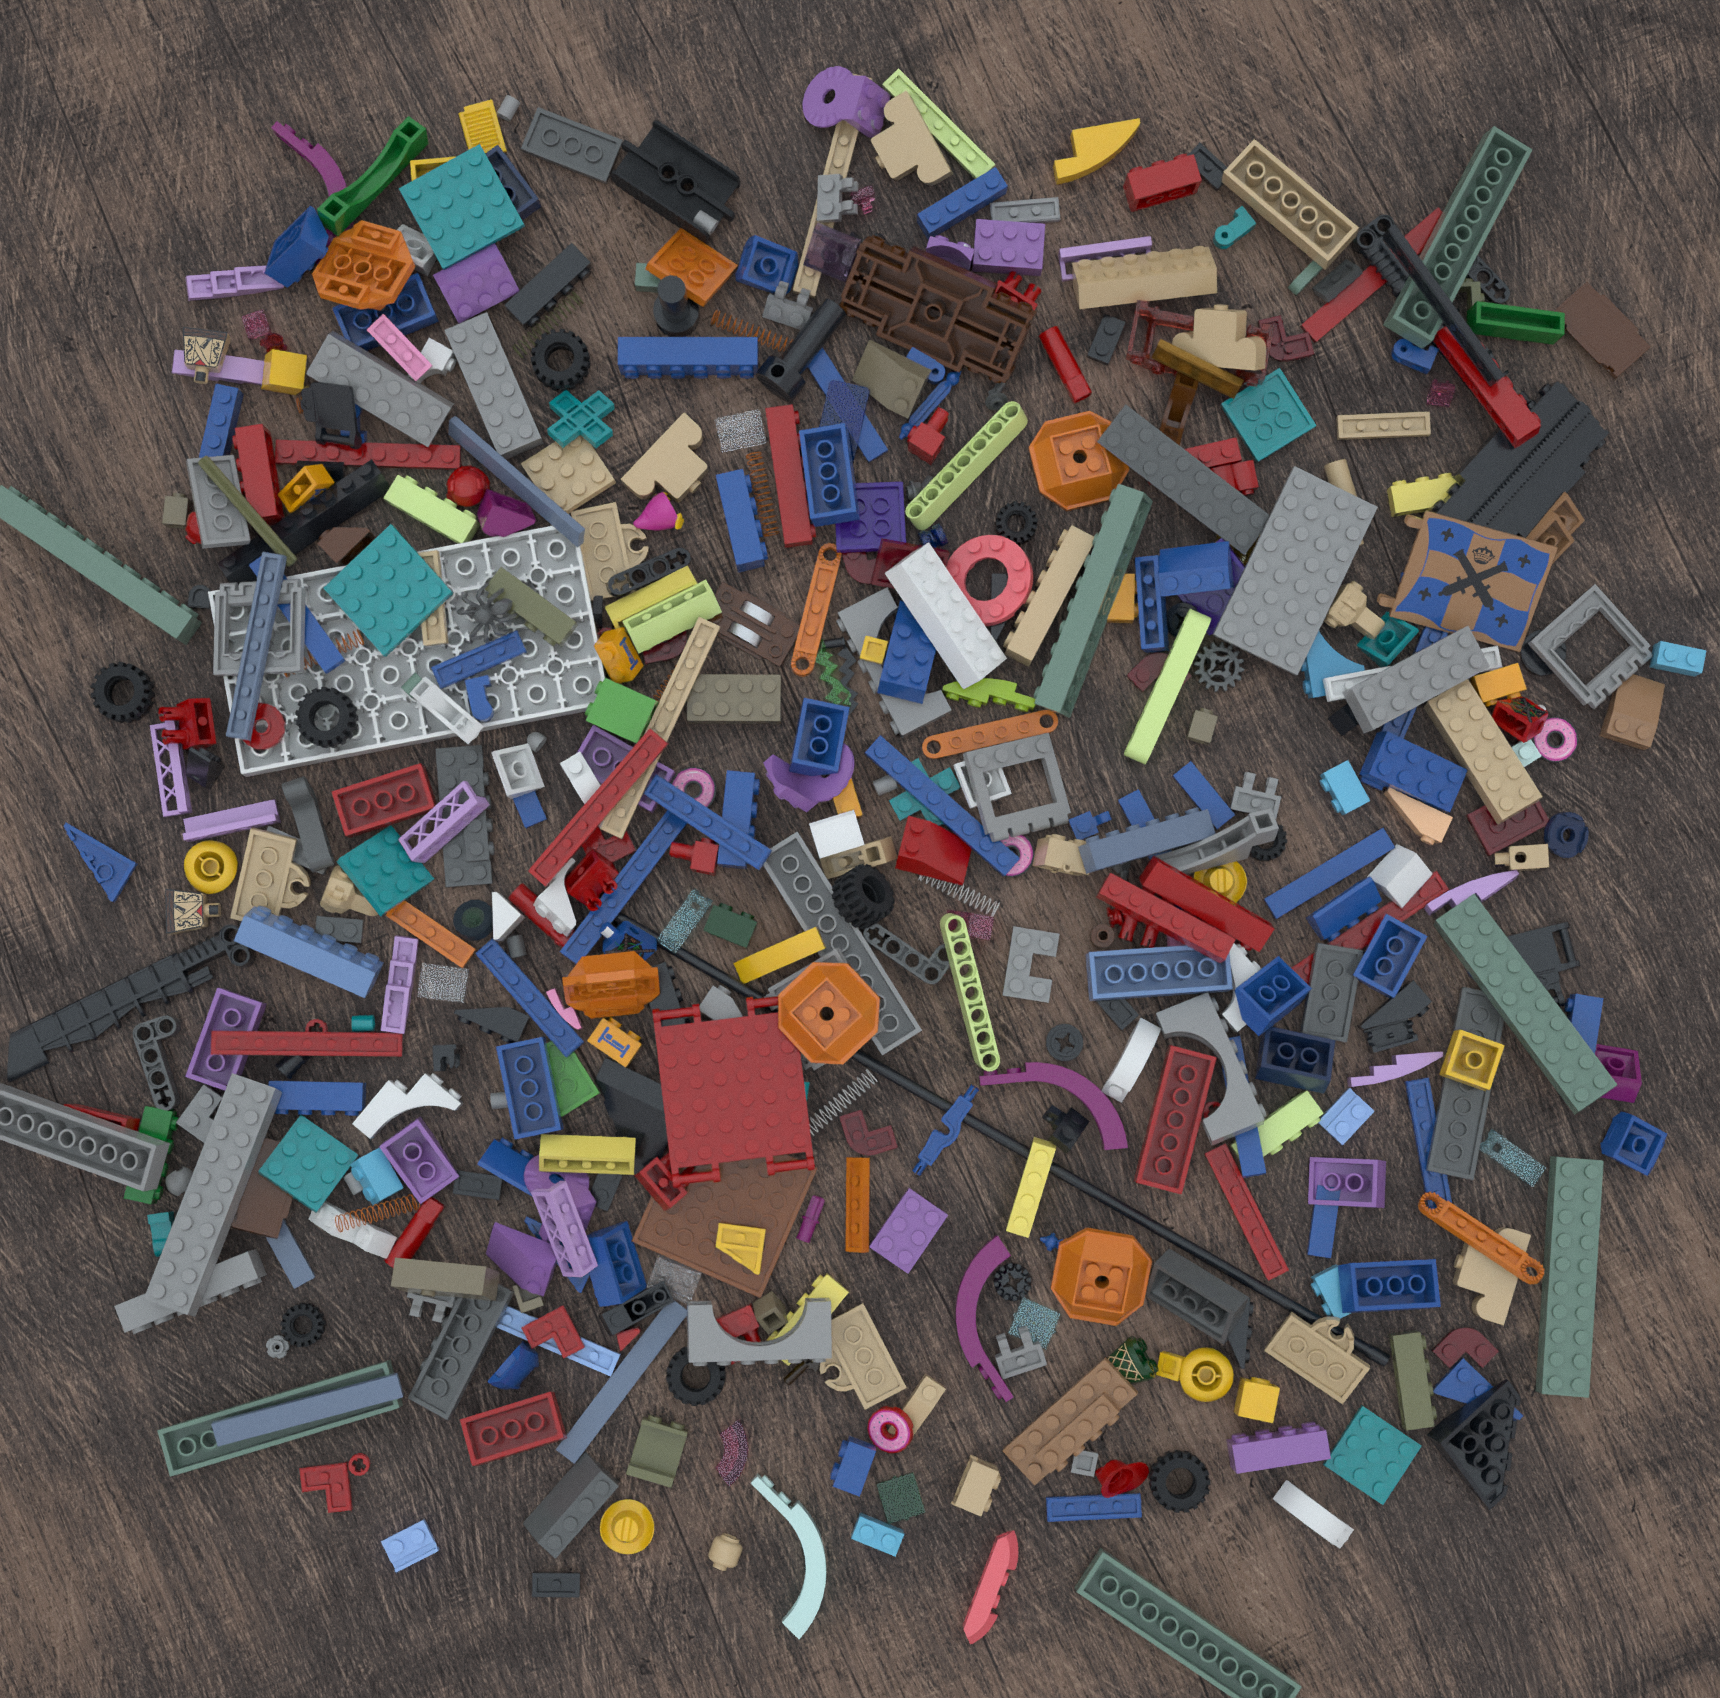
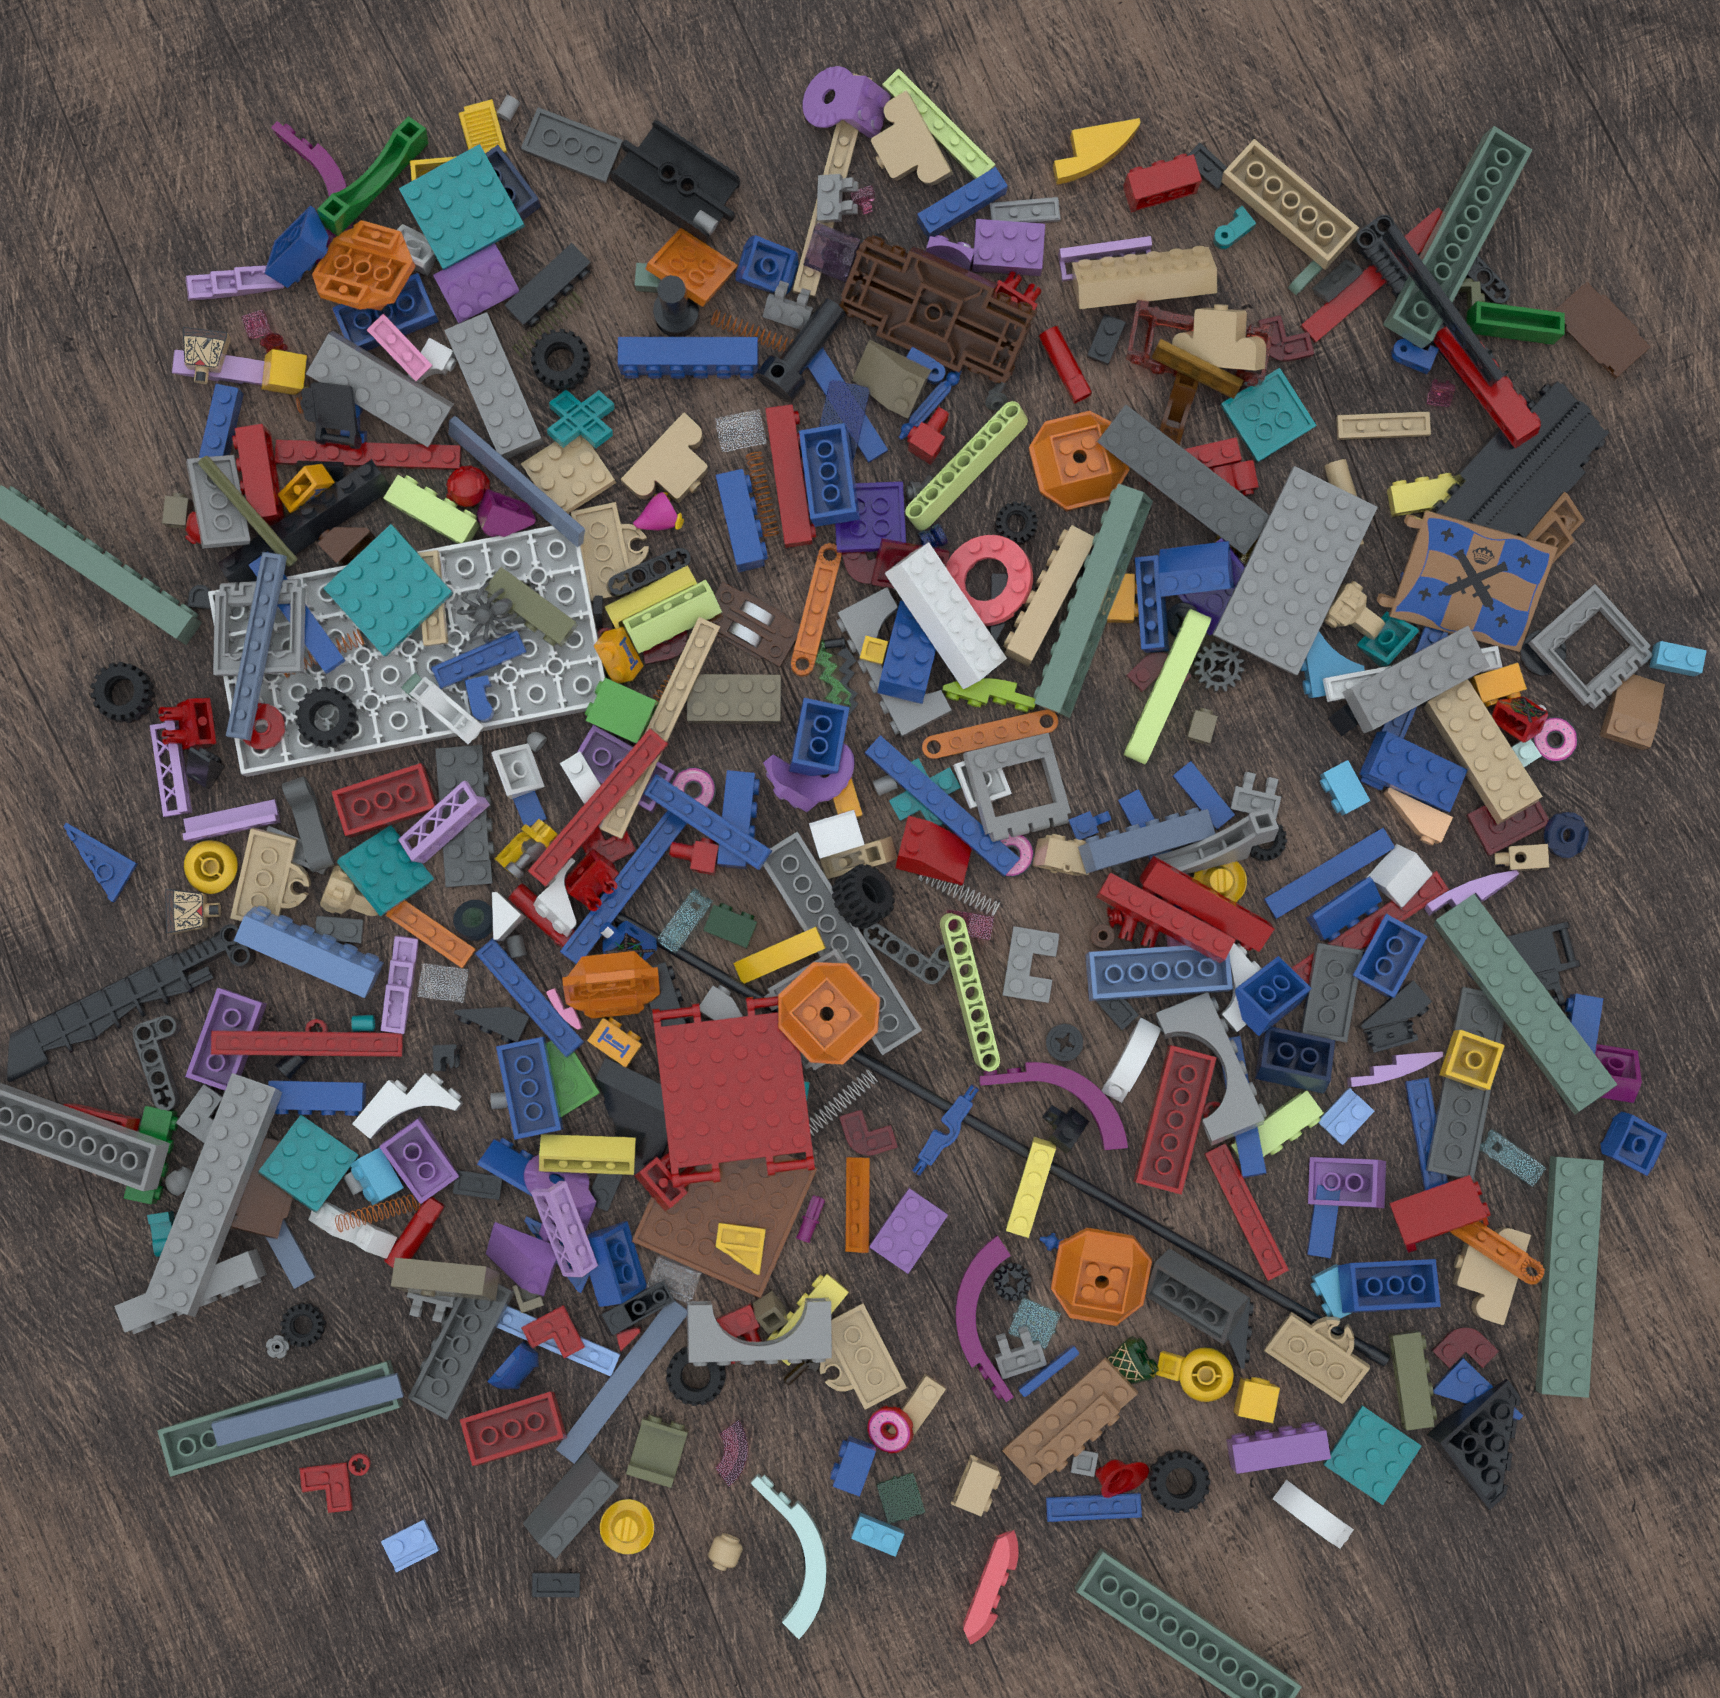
none -> yellow hips [495,819,558,880]
none -> blue tile [1018,1344,1079,1397]
none -> red panel [1390,1175,1491,1253]

